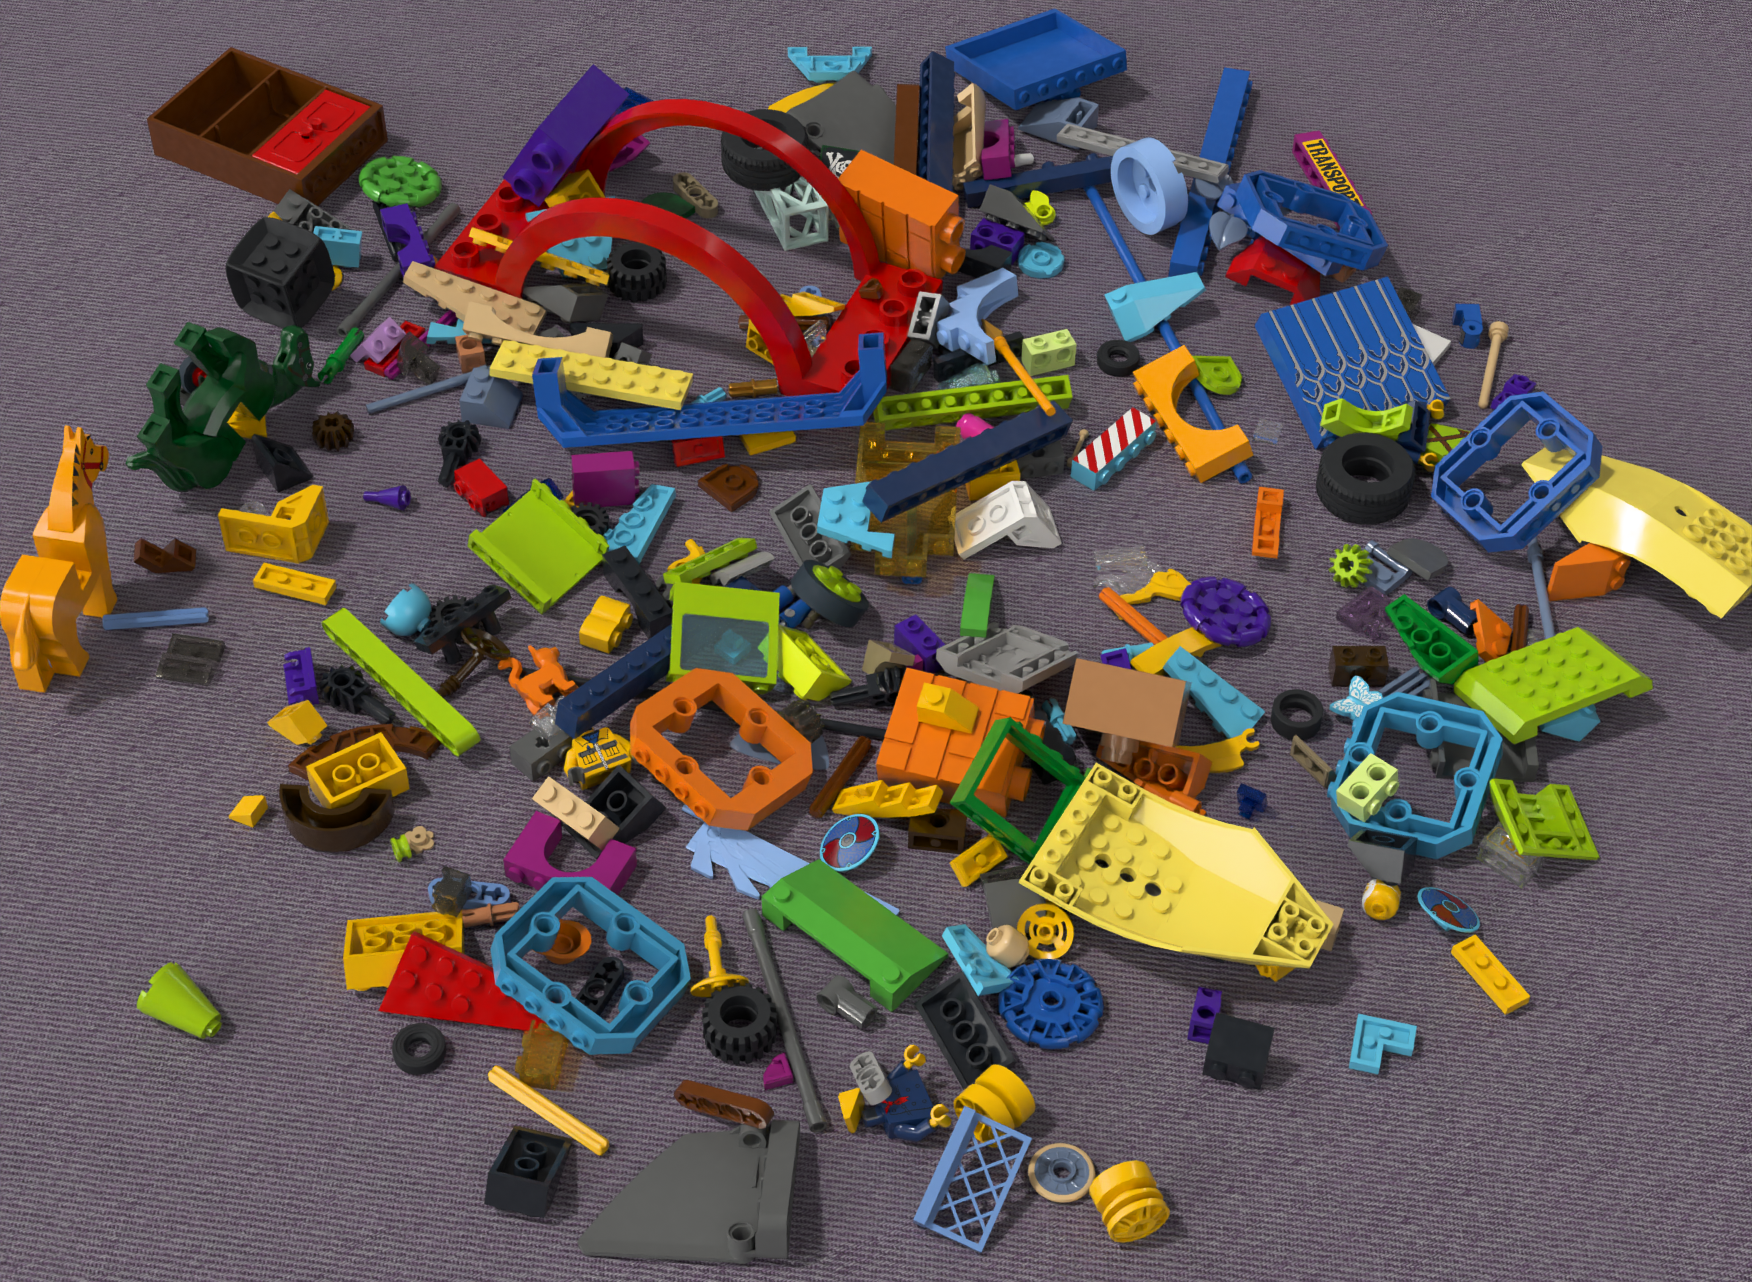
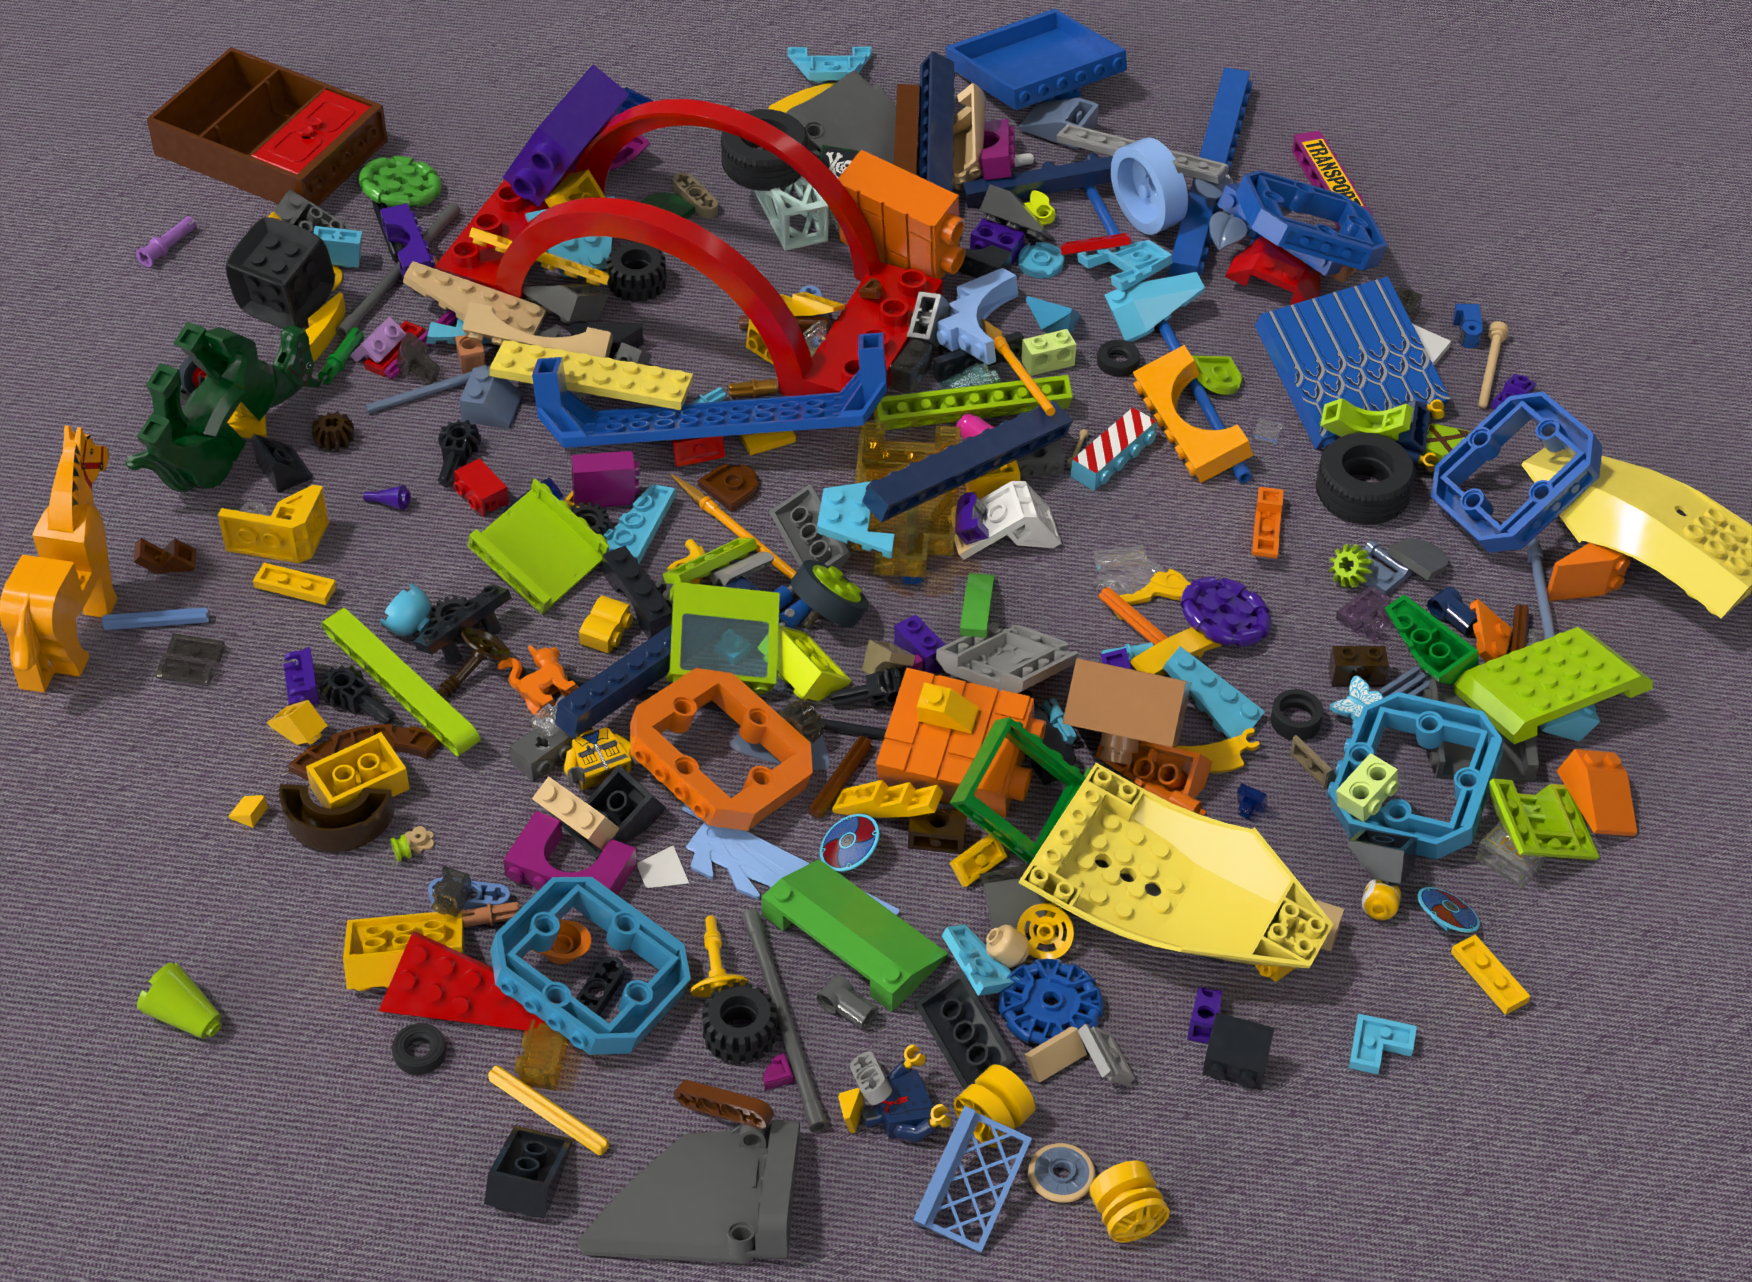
none -> medium lavender pin [136,216,197,267]
none -> yellow slope [305,292,346,361]
none -> white sticker [637,845,689,888]
none -> light orange piece [671,474,796,580]
none -> dark purple leg [955,492,989,545]
none -> tan tile [1024,1026,1087,1083]
none -> dark azure slope [1026,296,1081,334]
none -> red tile [1060,232,1132,255]
none -> medium azure wing [1077,240,1173,291]
none -> light grey plate [1078,1024,1135,1086]
none -> orange slope [1556,749,1637,836]

